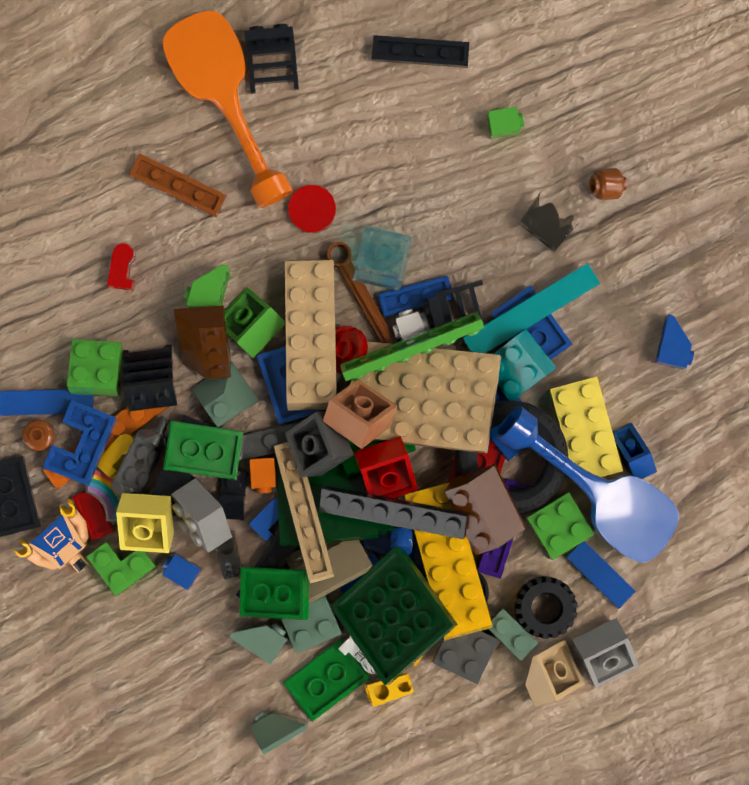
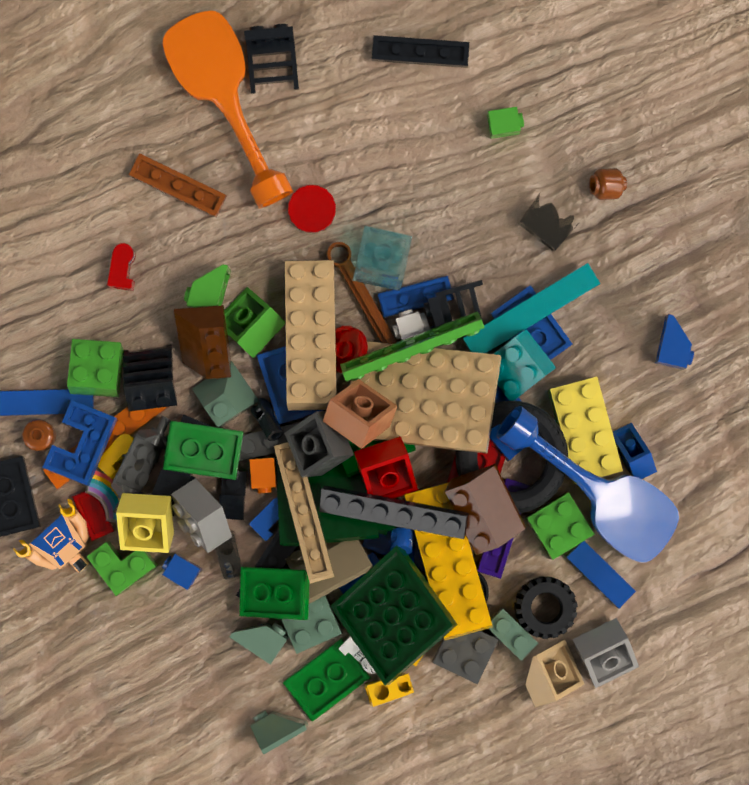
none -> black bar [250,398,284,441]

